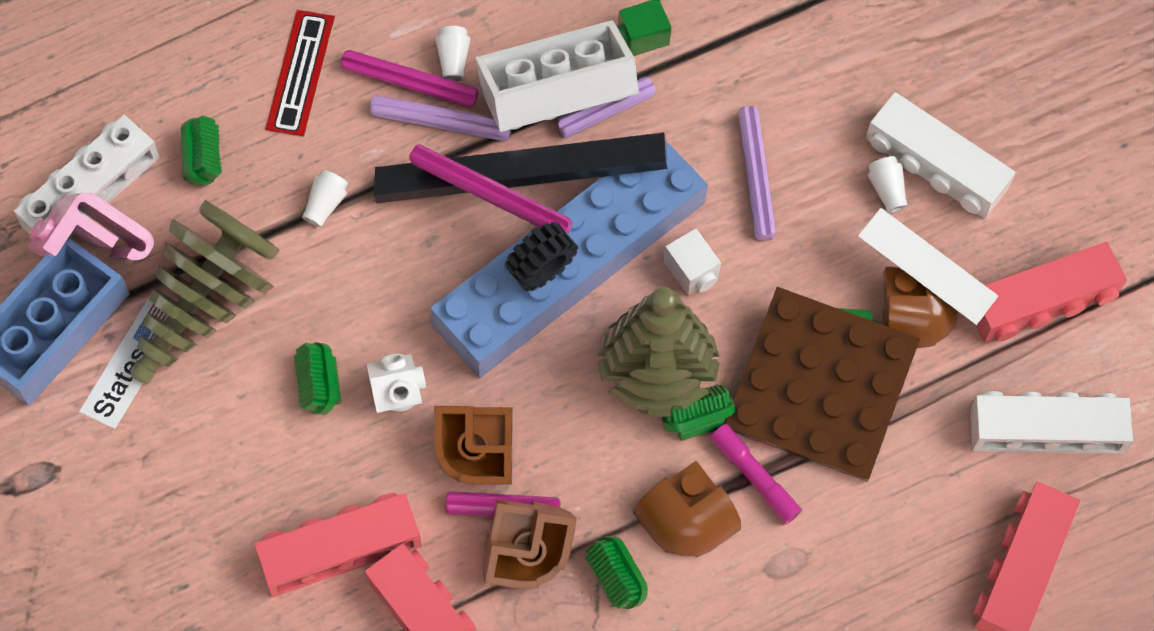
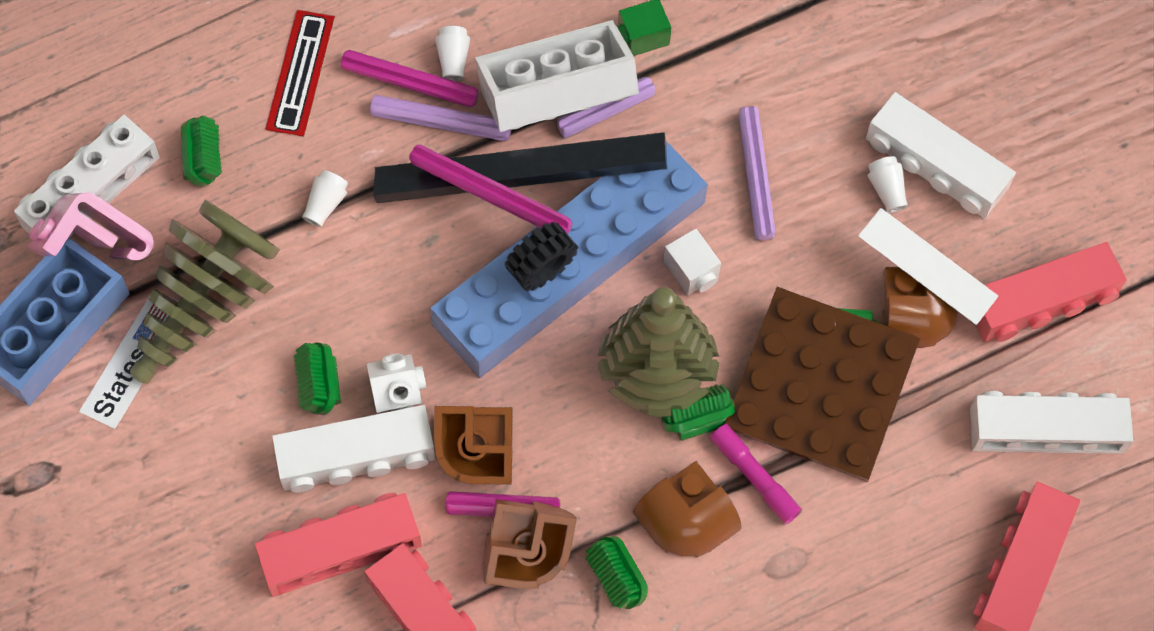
none -> white brick [272,405,436,493]

